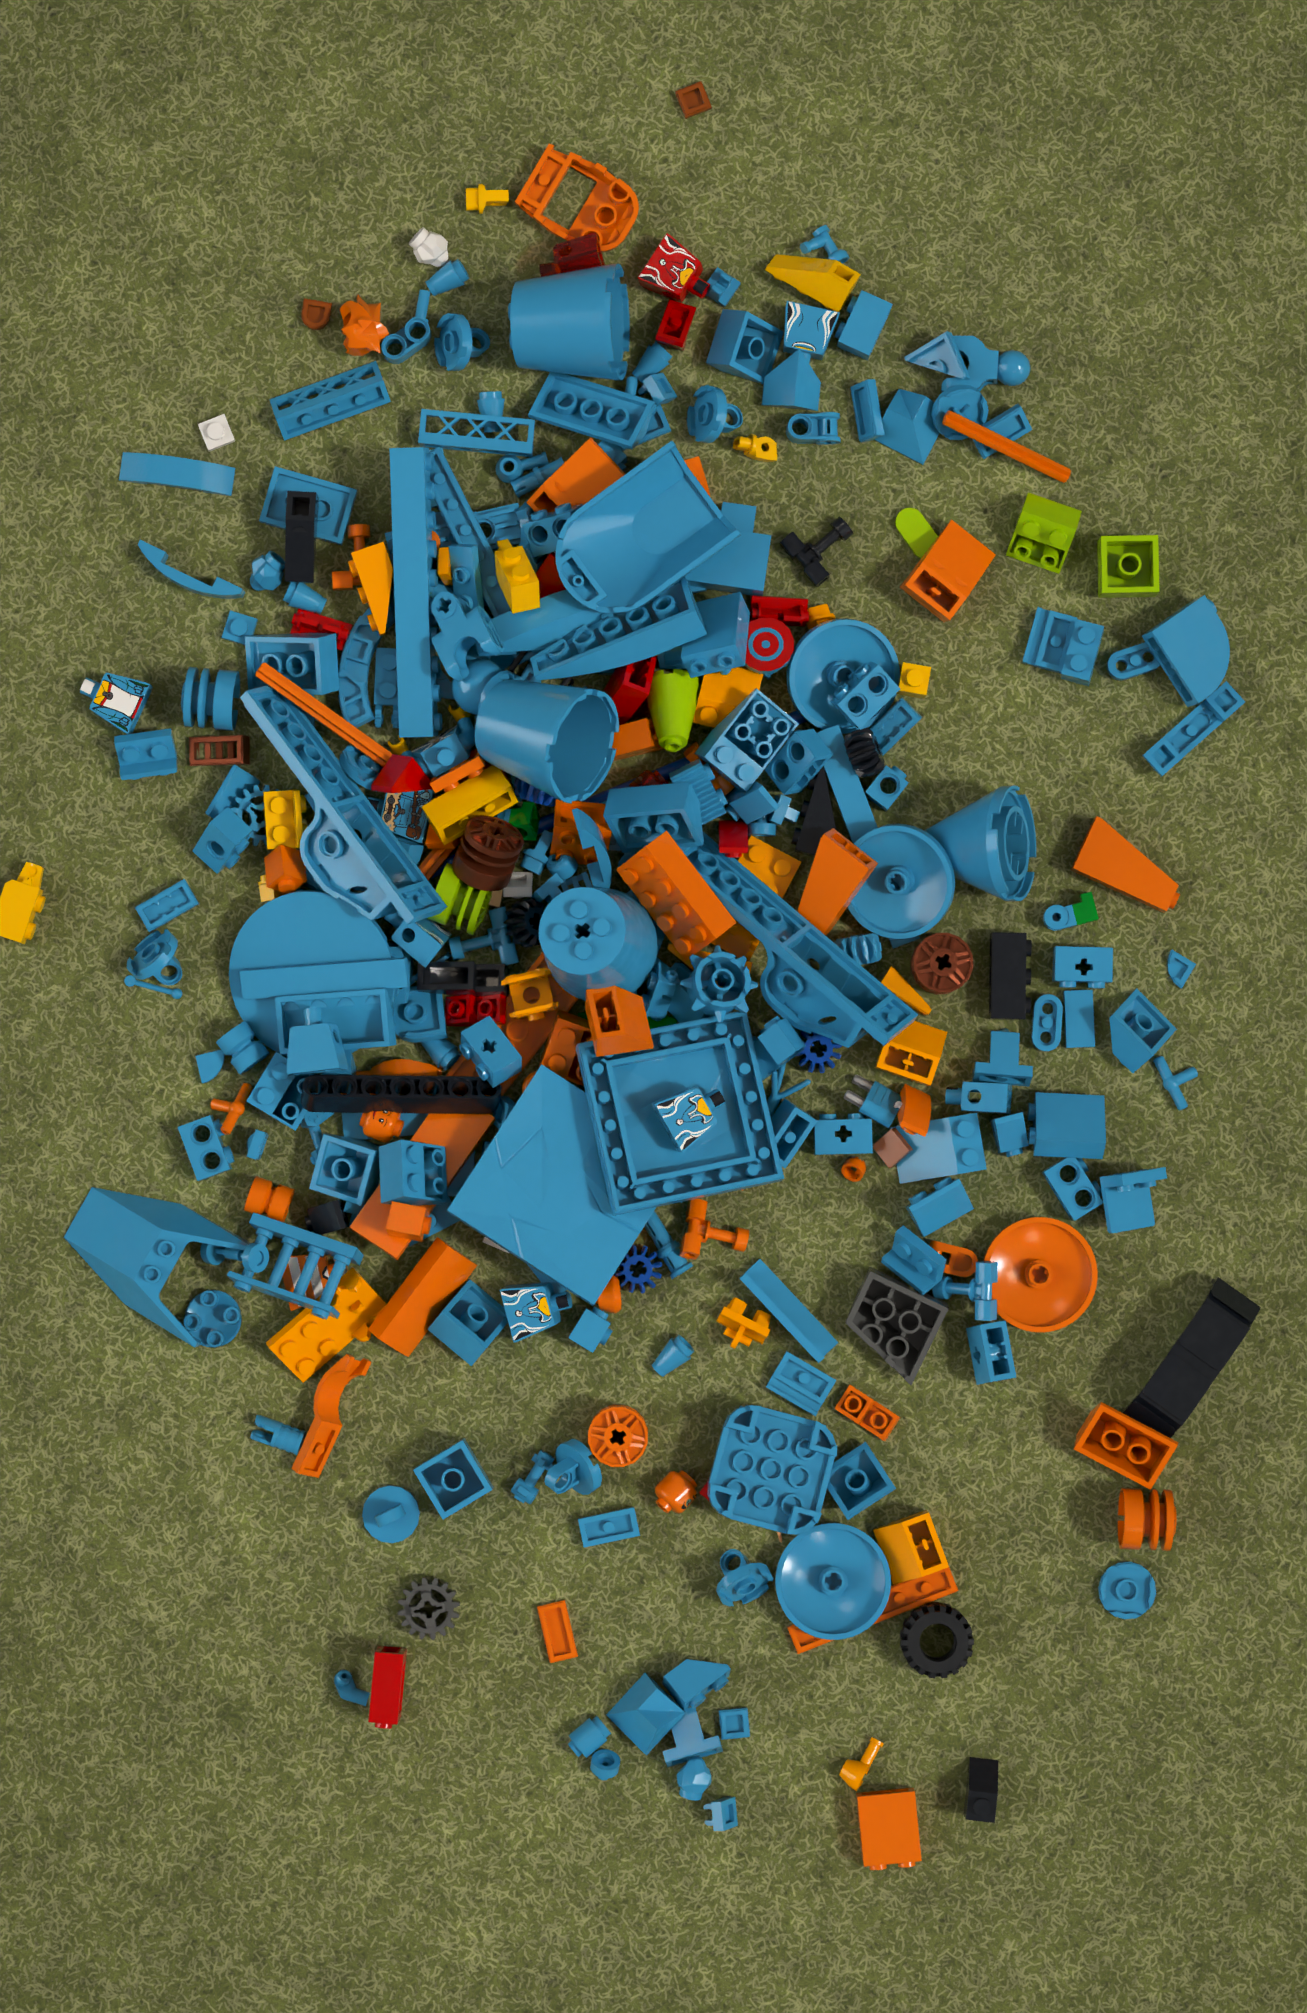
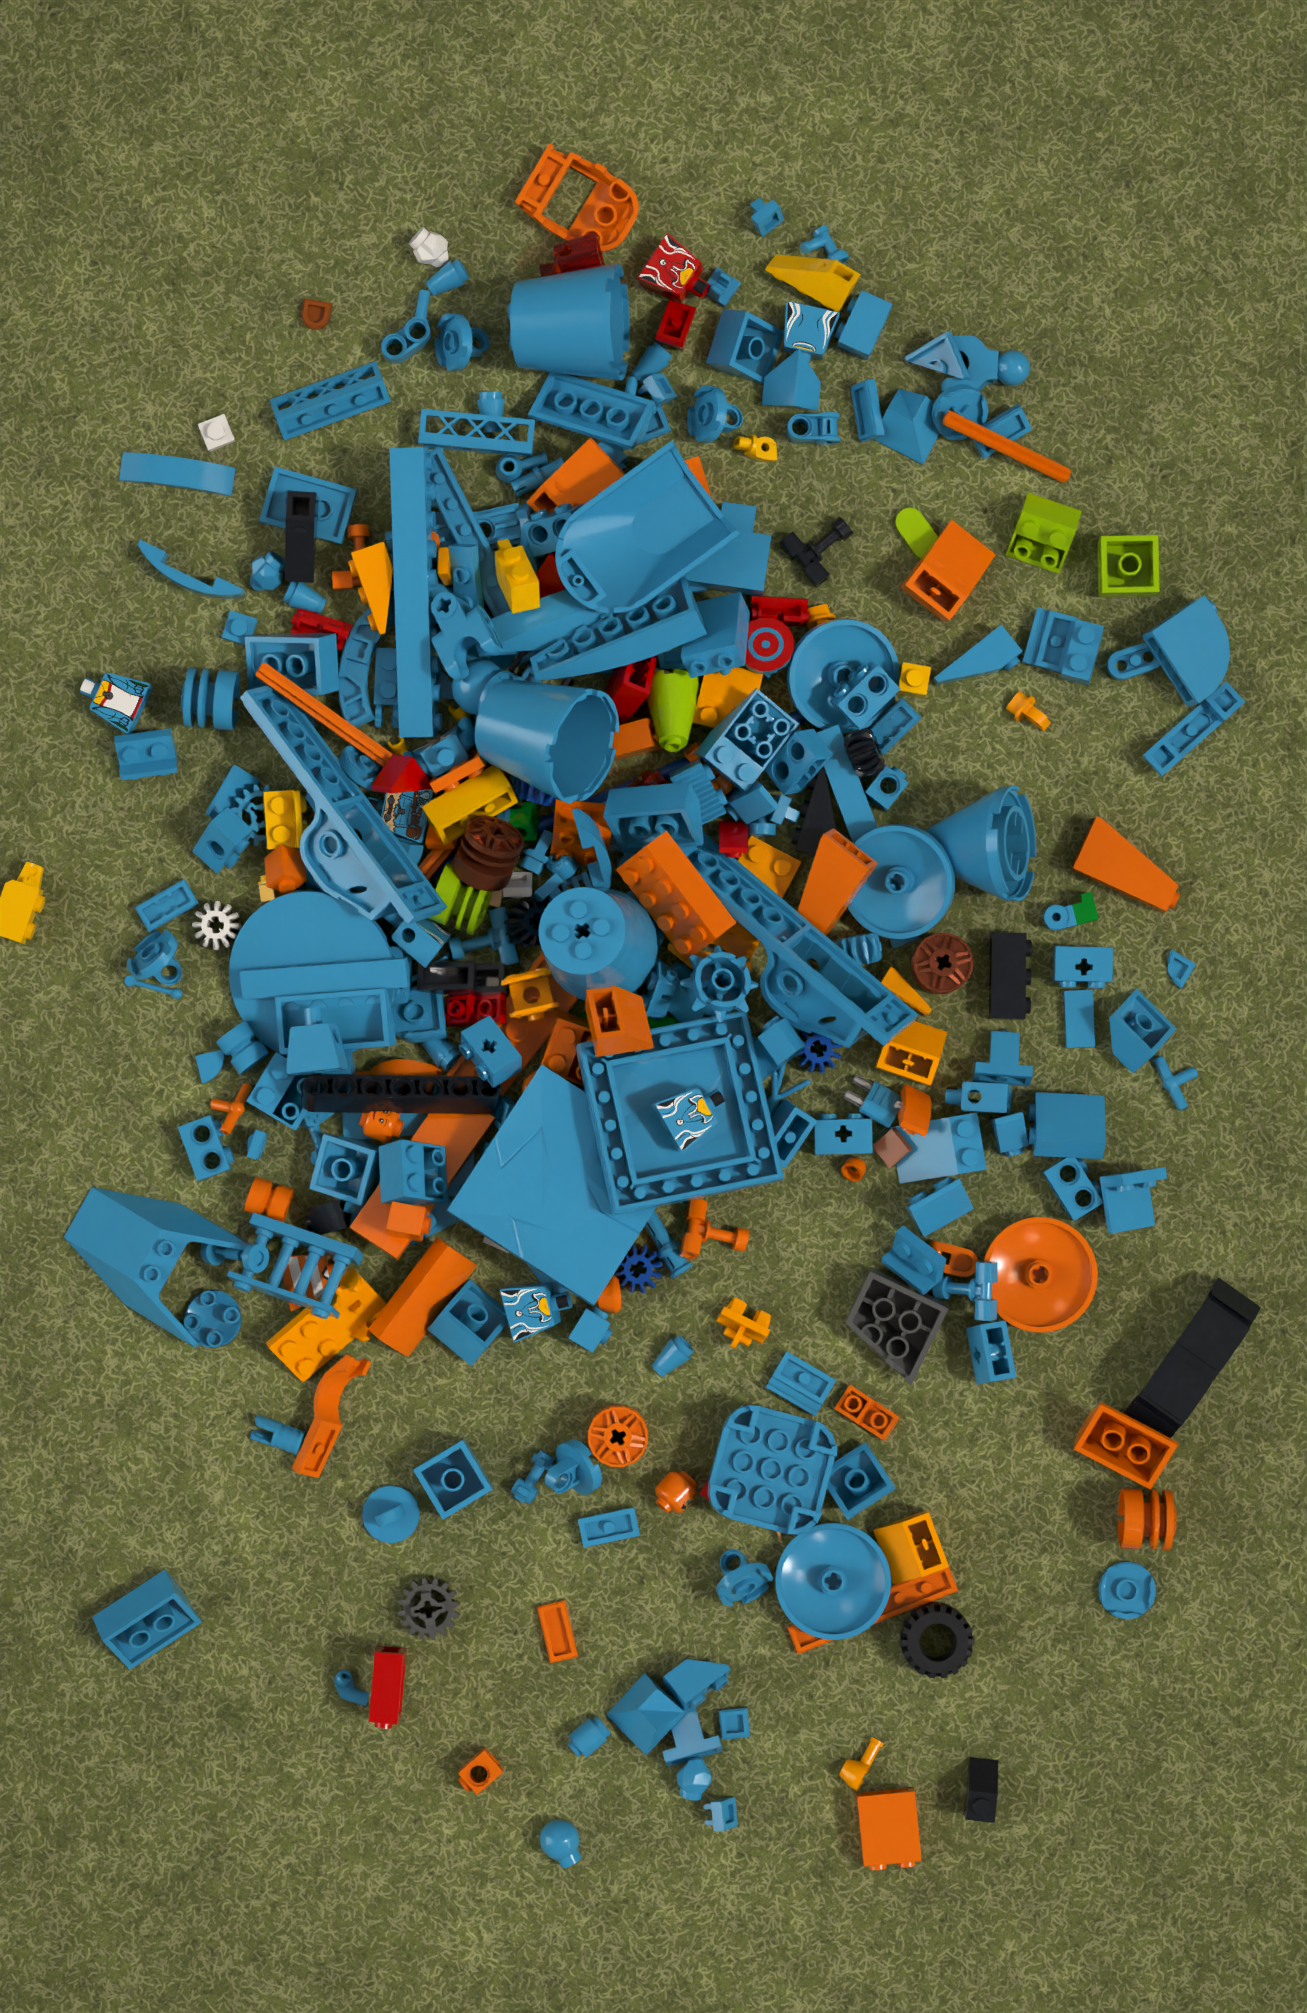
copper slope [189,735,250,766] -> none
orange hair [340,294,389,356] -> none
yellow piece [466,184,509,214] -> none
dark azure tile [590,1749,620,1780] -> none
dark orange tile [675,81,712,119] -> none
dark azure fence [739,1259,838,1363] -> none
dark azure plate [1031,994,1063,1052] -> none
none -> dark azure slope [92,1569,202,1670]
none -> white gear [192,901,242,950]
none -> orange brick [458,1747,504,1795]
none -> dark azure piece [540,1819,582,1868]
none -> dark azure tile [750,198,784,237]
none -> dark azure slope [933,625,1023,685]
none -> light orange piece [1006,691,1051,732]

